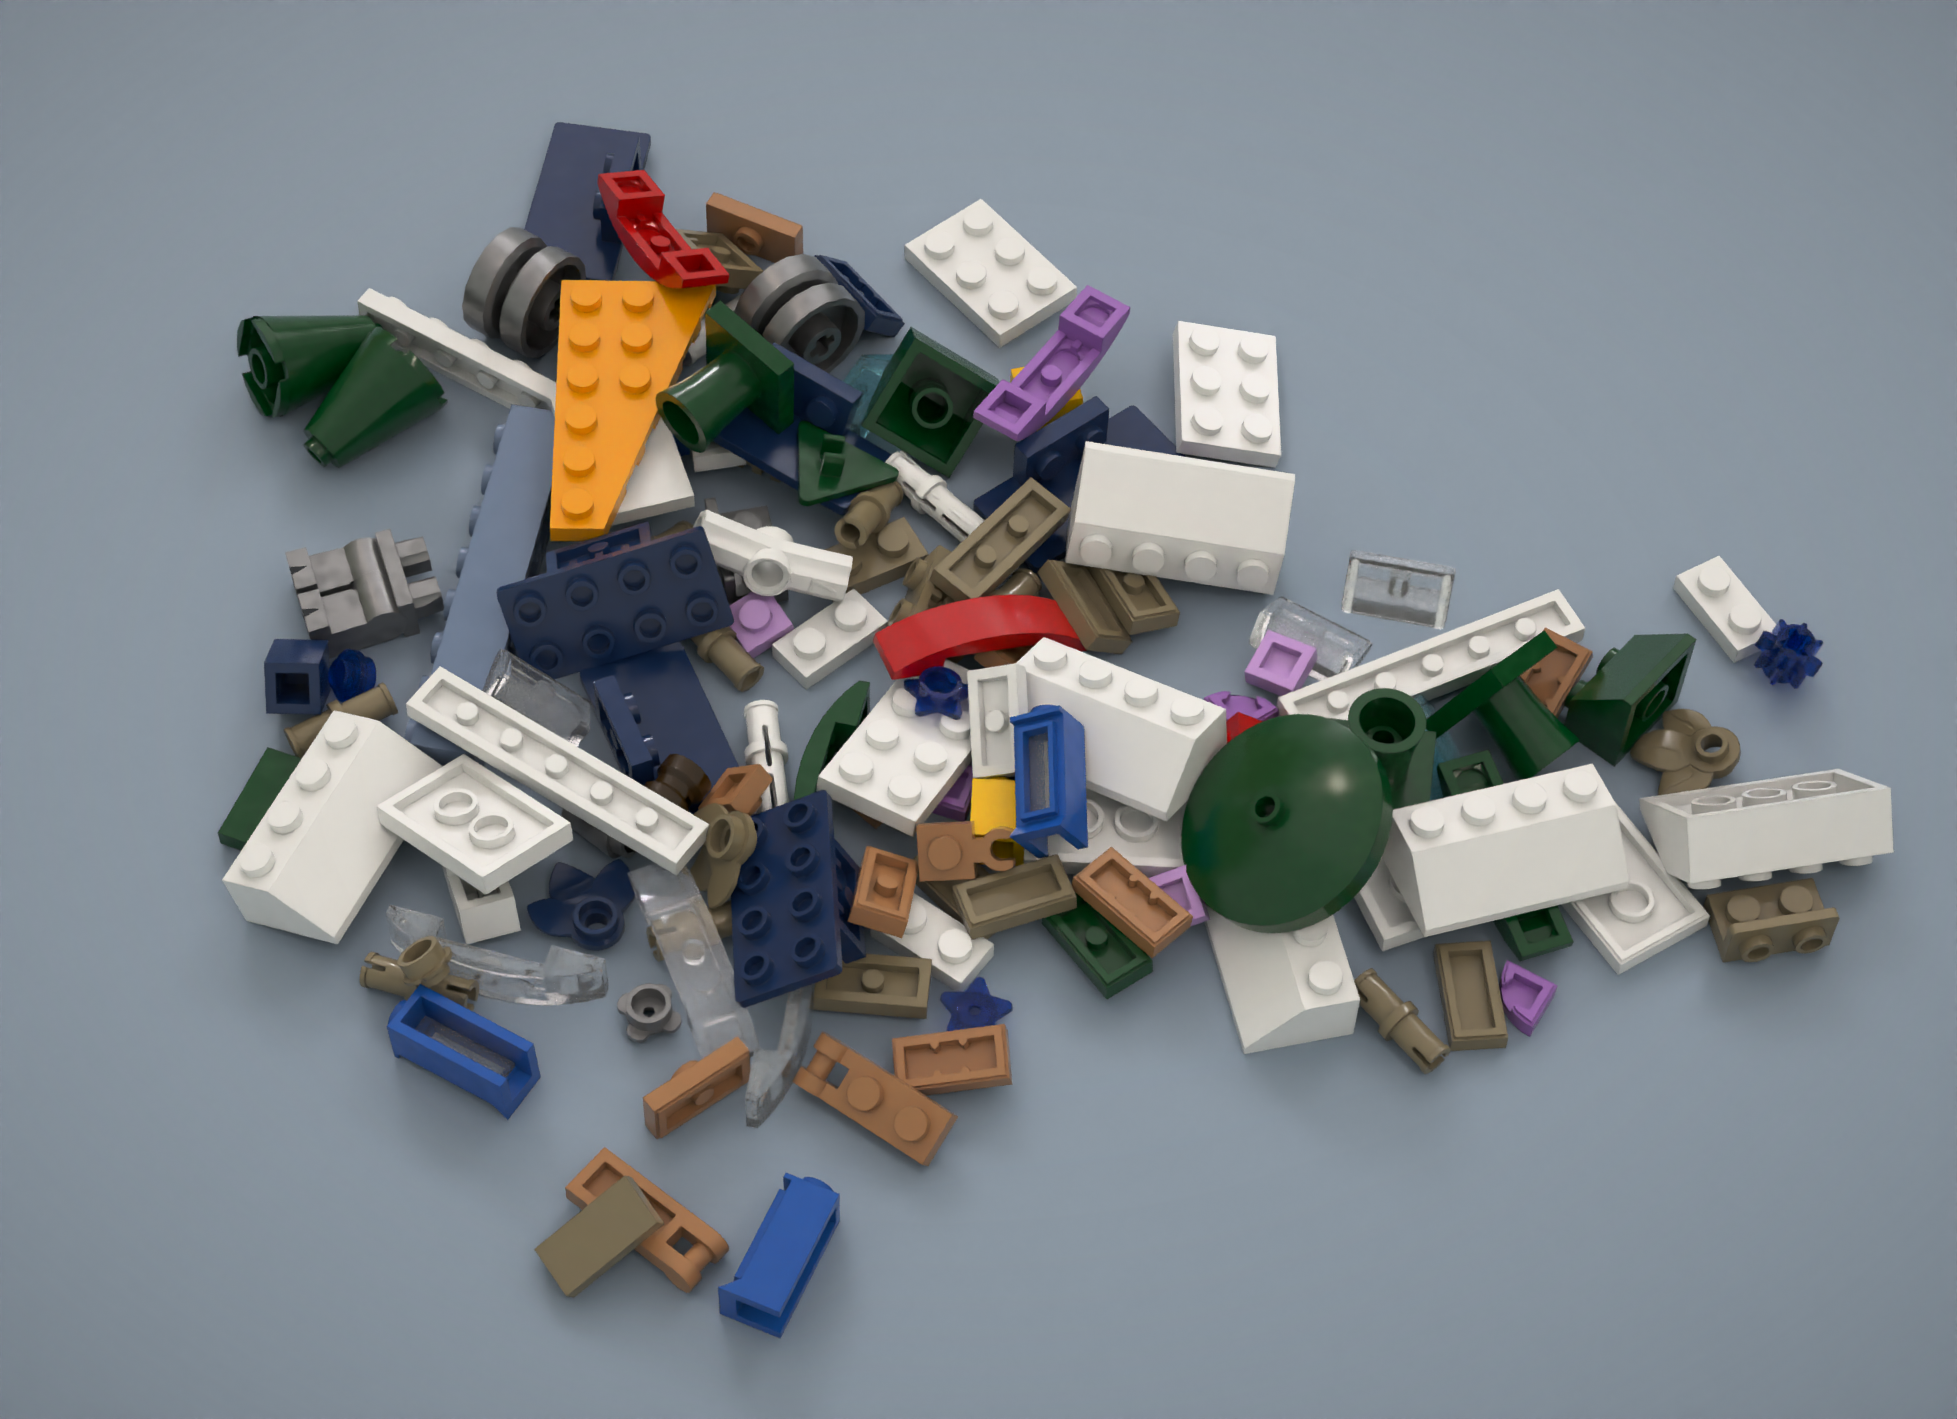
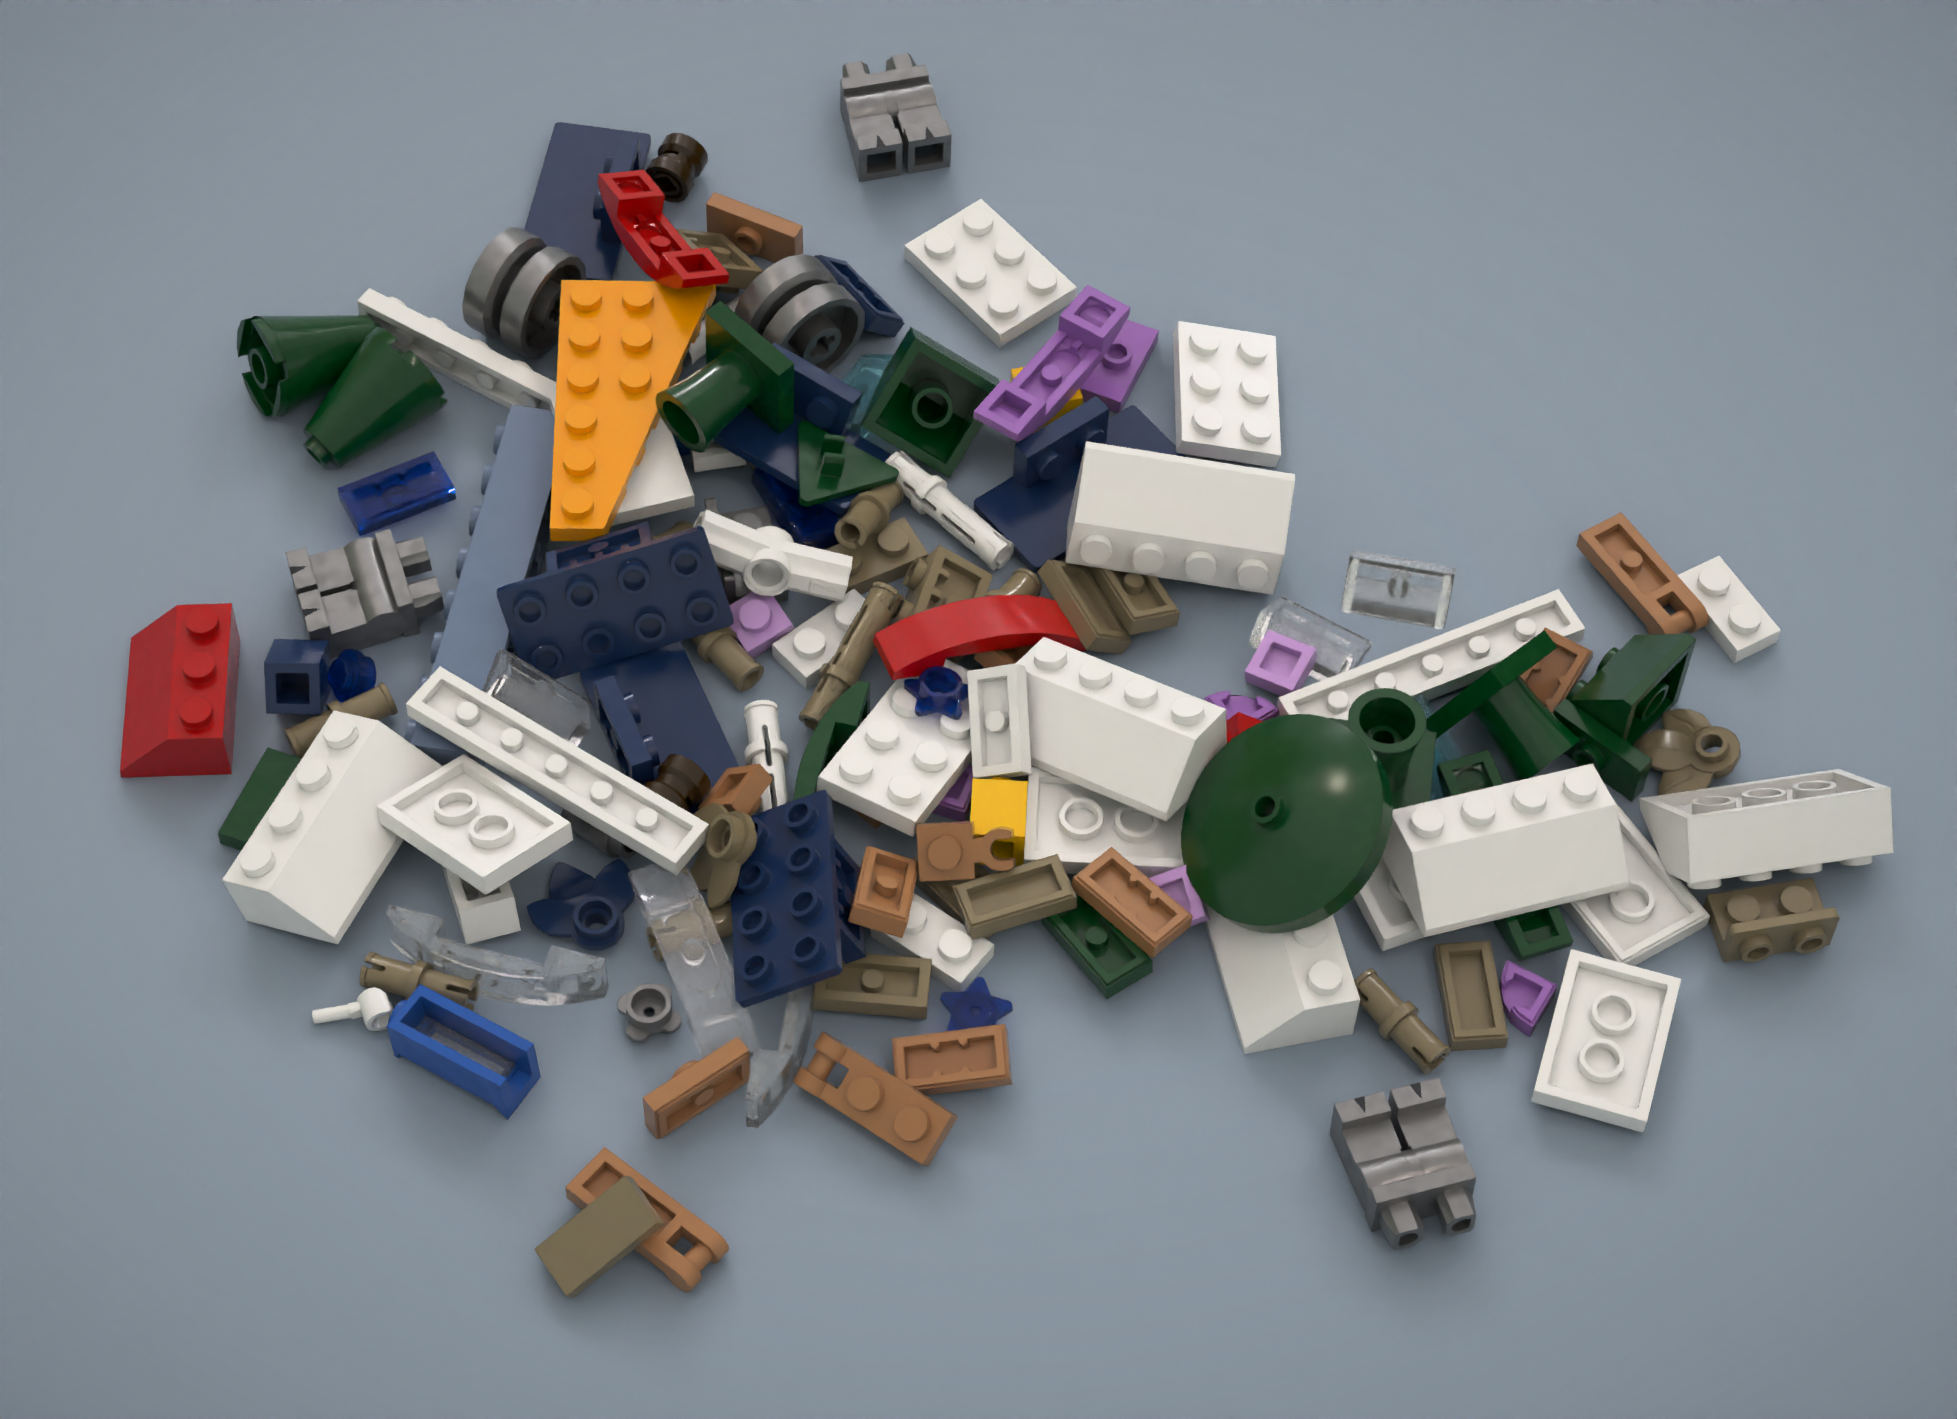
dark tan plate [397,936,453,988] -> none
blue window [718,1173,840,1339] -> none
dark tan plate [930,477,1071,602] -> none
blue window [1009,705,1088,859] -> none
clear blue gear [1754,619,1823,689] -> none
none -> red slope [120,603,240,778]
none -> white hand [312,988,393,1031]
none -> clear blue plate [337,451,456,536]
none -> dark brown wheel [646,133,708,203]
none -> clear blue plate [751,468,839,549]
none -> dark tan pin [798,581,904,730]
none -> flat silver hips [840,53,952,182]
none -> medium lavender plate [1080,320,1159,413]
none -> flat silver hips [1329,1077,1477,1250]
none -> white plate [1531,949,1681,1133]
none -> dark green plate [1553,699,1652,802]
none -> medium nougat plate [1576,512,1709,635]

